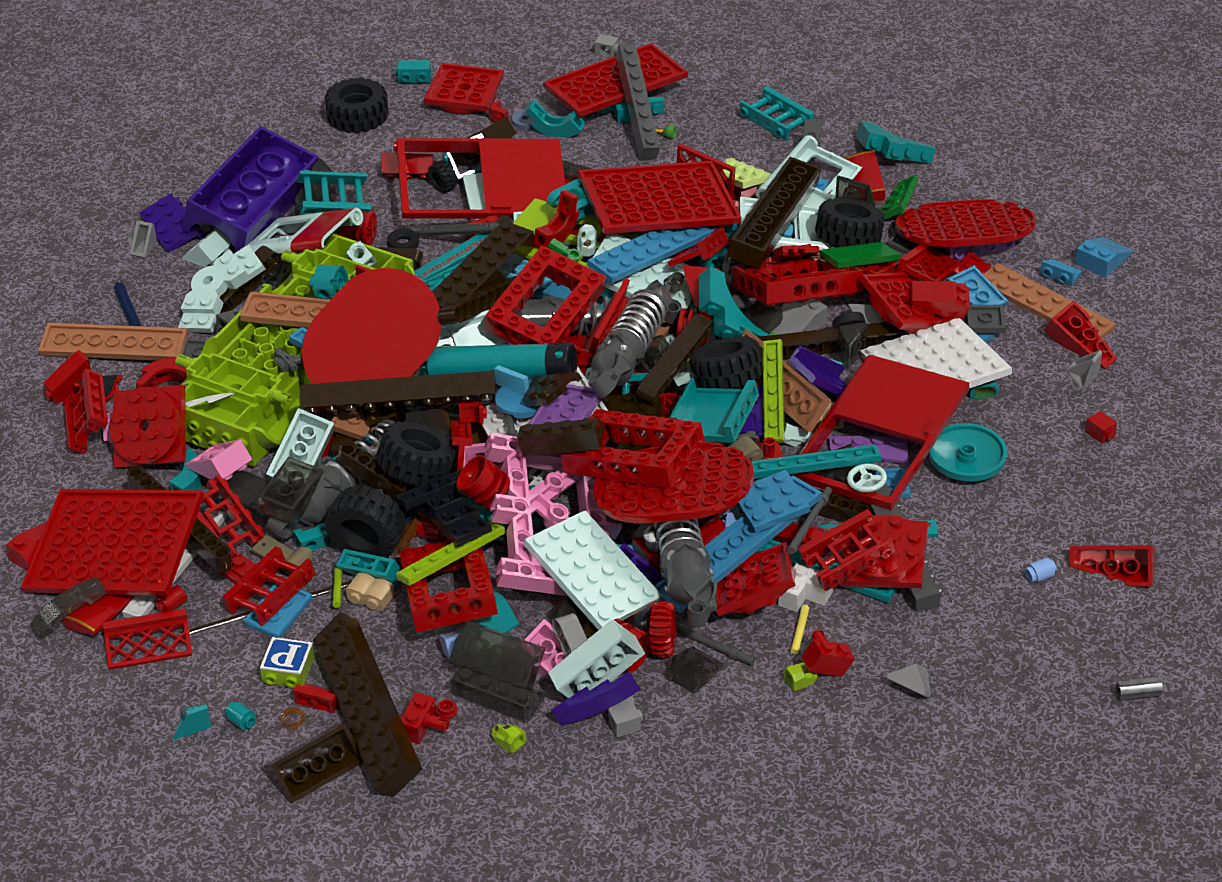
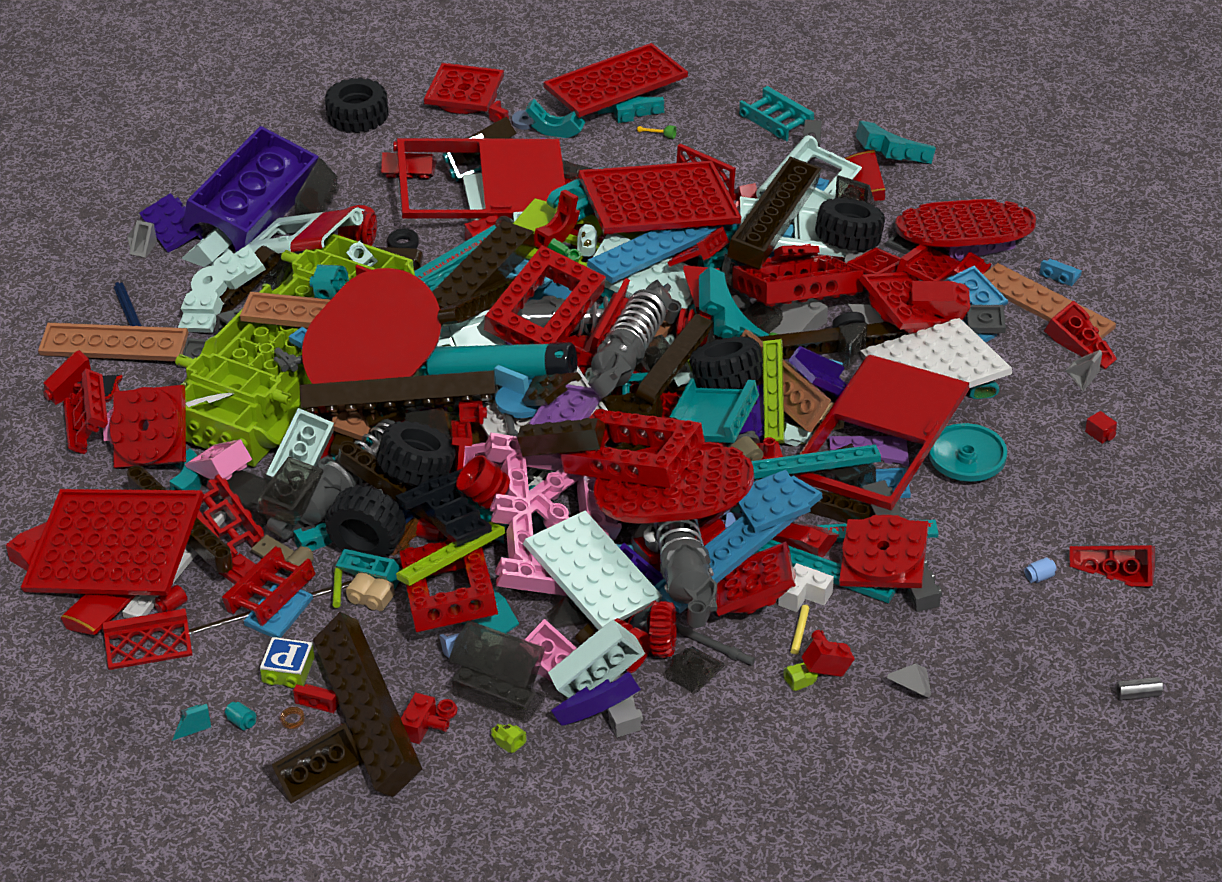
clear smoke slope [30,577,107,640] -> none
red arch [136,357,187,388] -> none
teal fence [296,170,371,215] -> none
teal brick [395,60,431,83] -> none
dark grey axle [407,222,499,236] -> none
black tyre [427,160,457,194] -> none
light grey beam [552,613,587,657] -> none
light grey brick [595,34,619,58] -> none
dark grey brick [616,44,660,160] -> none
clear smoke plate [663,272,685,294] -> none
yellowish green plate [718,158,771,189] -> none
dark grey bar [787,487,832,554] -> none
red fence [798,509,895,591] -> none
green tile [819,242,900,268] -> none
light aqua piece [847,464,887,492] -> none
green wing [879,175,918,220] -> none
dark azure slope [1075,237,1134,278] -> none

